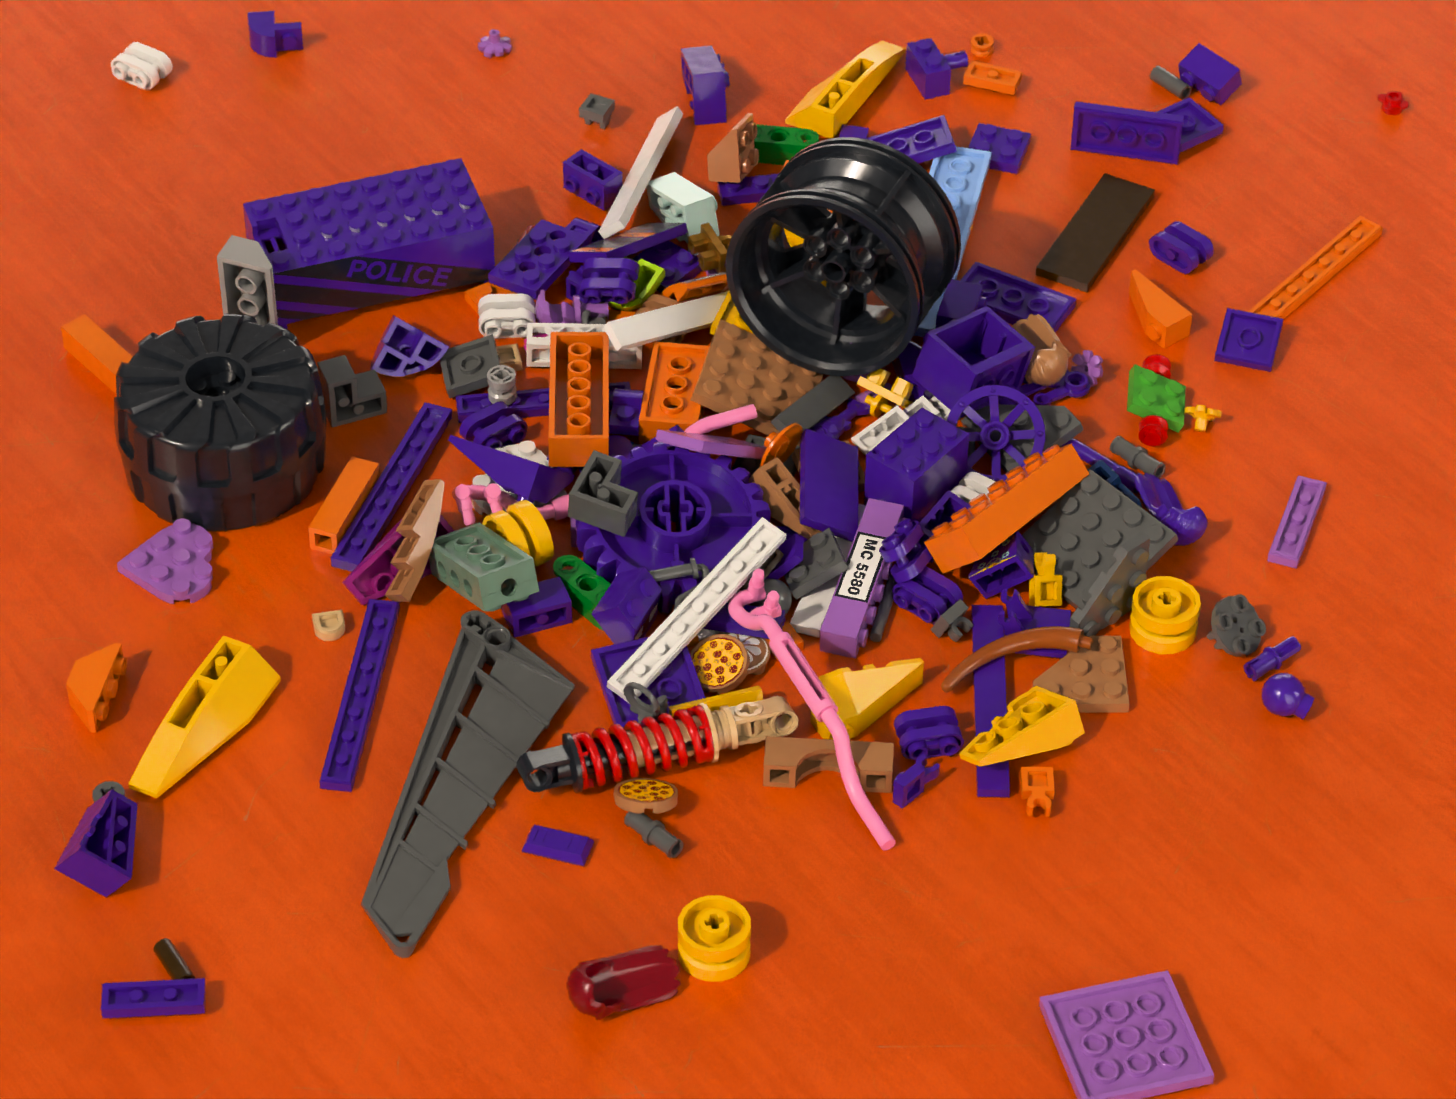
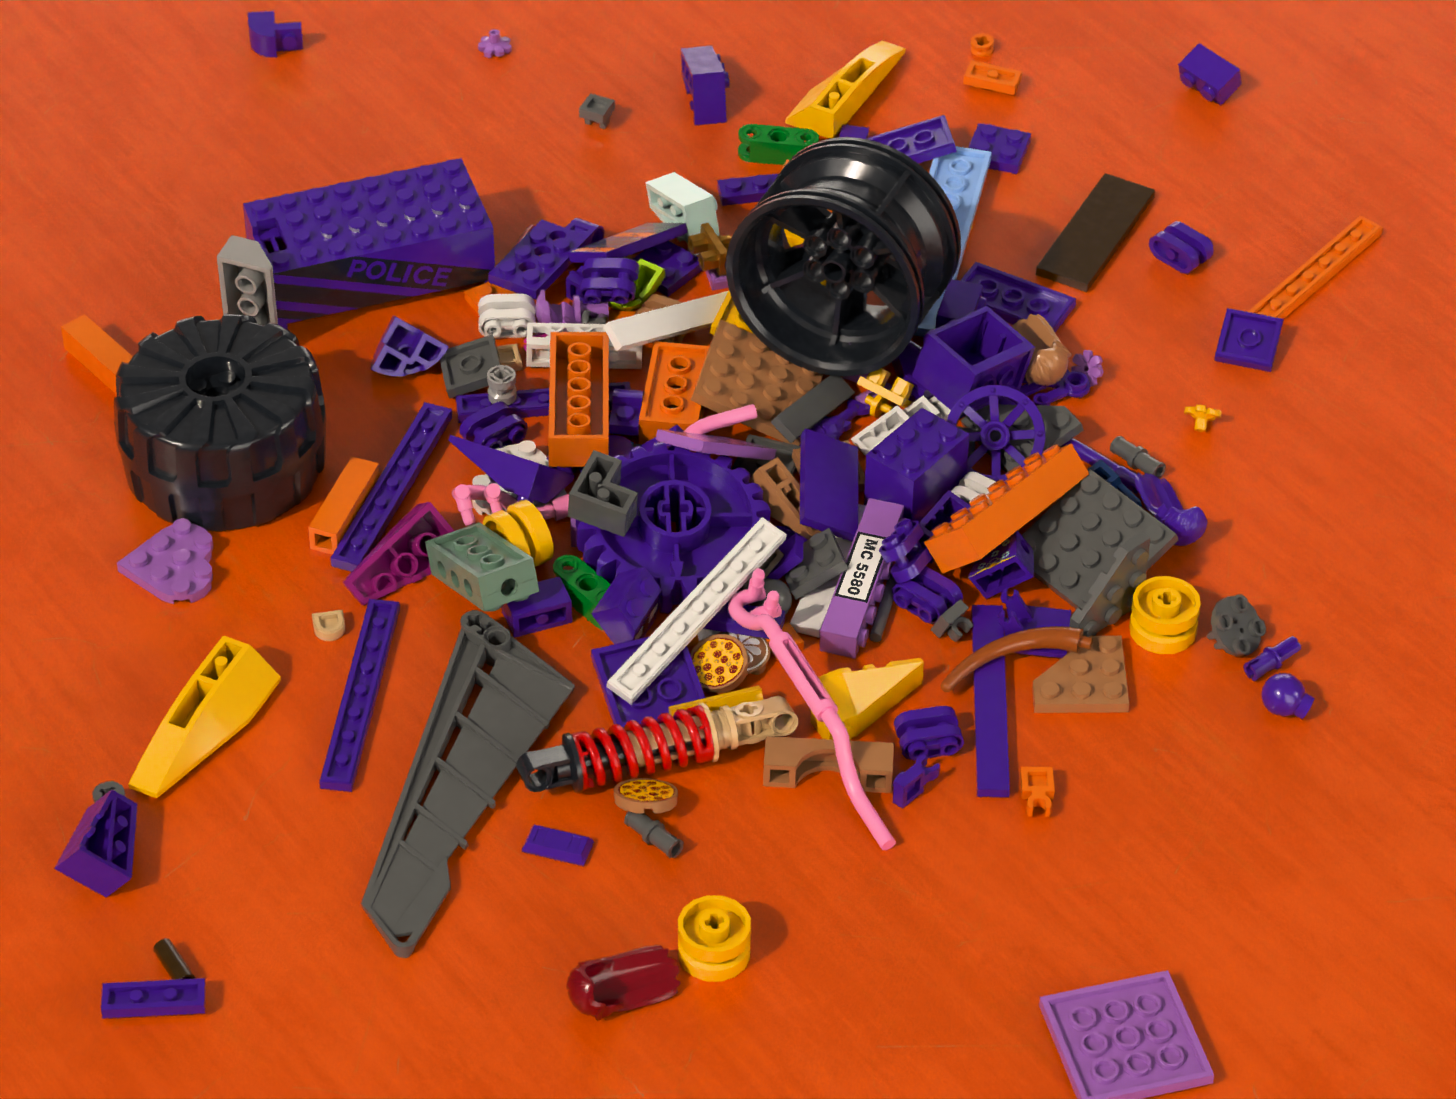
orange slope [66,643,127,733] -> none
white brick [111,42,173,90] -> none
dark grey brick [317,355,388,427] -> none
medium nougat slope [385,479,445,602] -> none
dark purple brick [563,149,622,211] -> none
white tile [598,106,683,239] -> none
dark grey piece [623,682,668,724] -> none
dark grey piece [648,558,710,610] -> none
orange slope [660,272,729,302] -> none
nougat slope [707,113,759,183] -> none
orange dish [760,423,803,467] -> none
dark purple brick [905,38,968,100] -> none
yellow wedge [959,686,1085,767] -> none
yellow plate [1029,552,1062,607] -> none
dark purple tile [1070,101,1184,165] -> none
bright green plate [1127,354,1186,447] -> none
orange slope [1129,269,1192,349] -> none
dark grey hinge [1150,66,1191,100] -> none
dark purple plate [1157,97,1224,152] -> none
medium lavender tile [1267,475,1327,569] -> none
red plate [1378,91,1409,115] -> none

